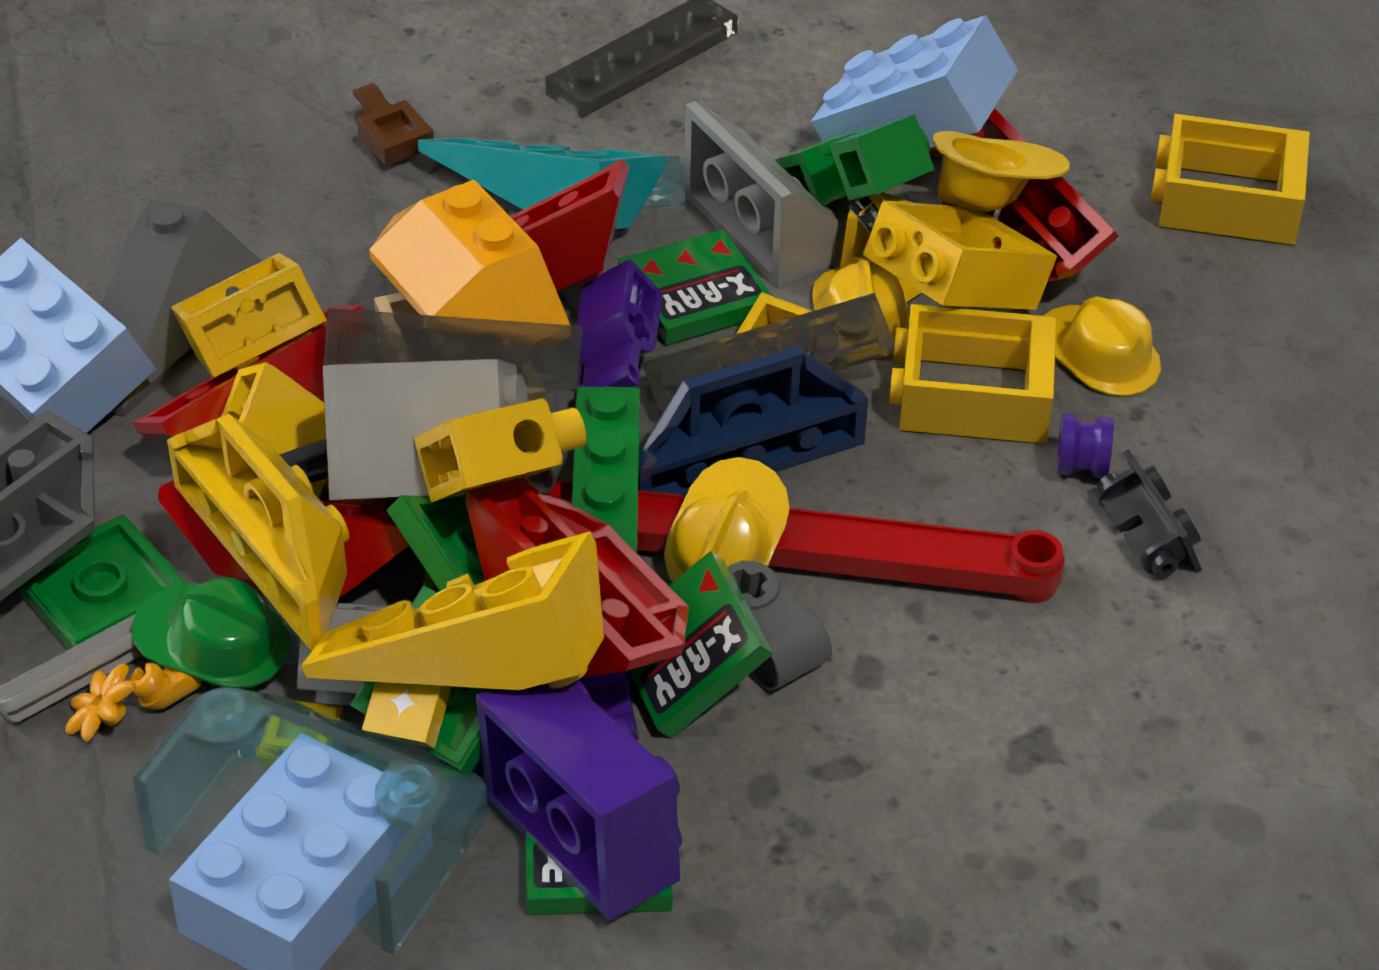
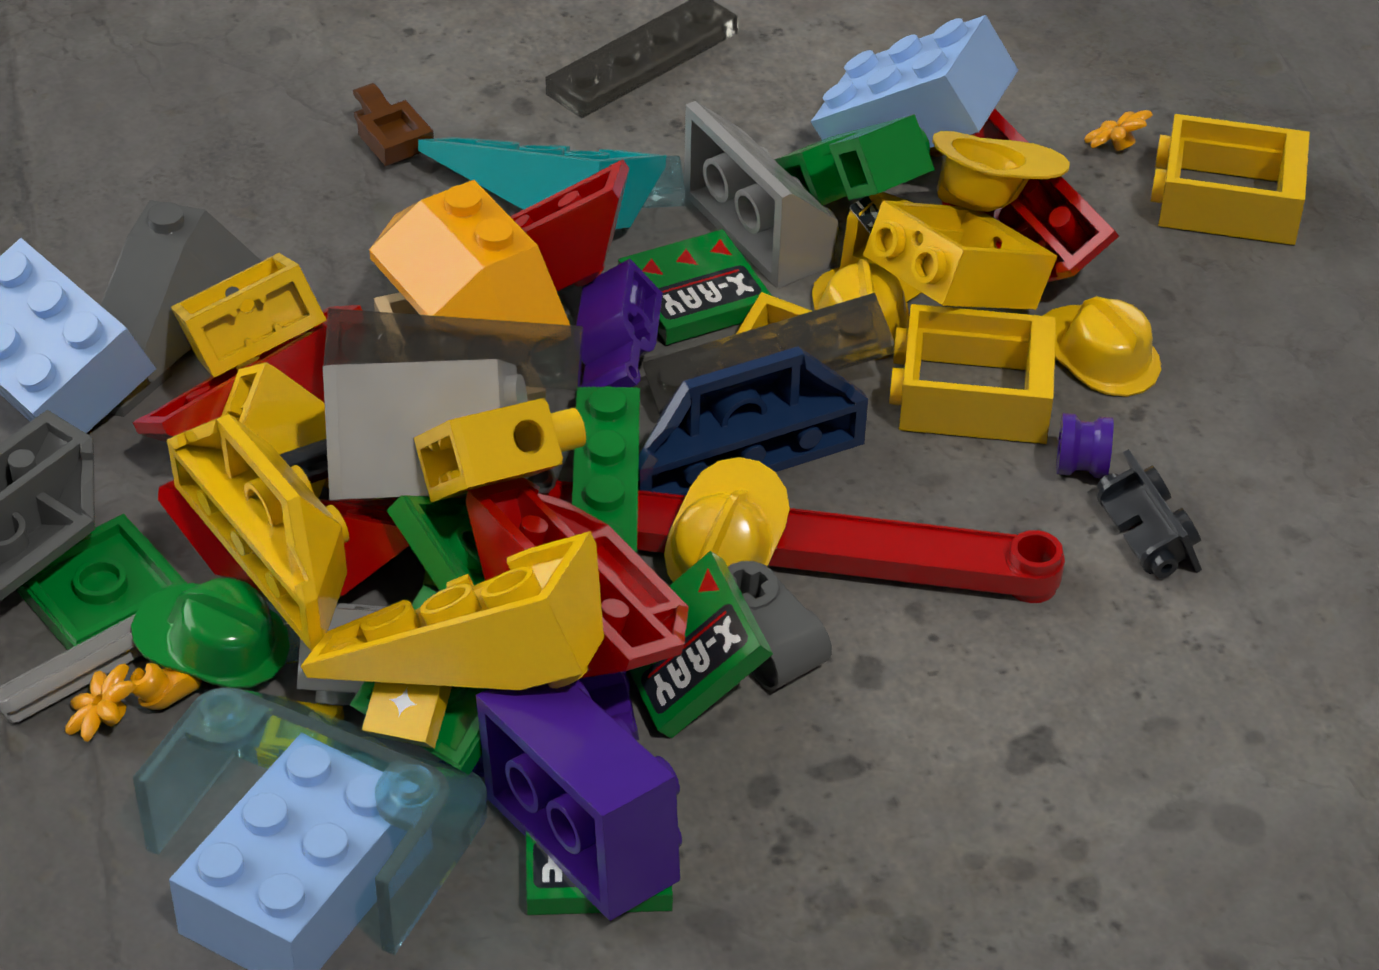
none -> light orange plant [1084,110,1153,151]

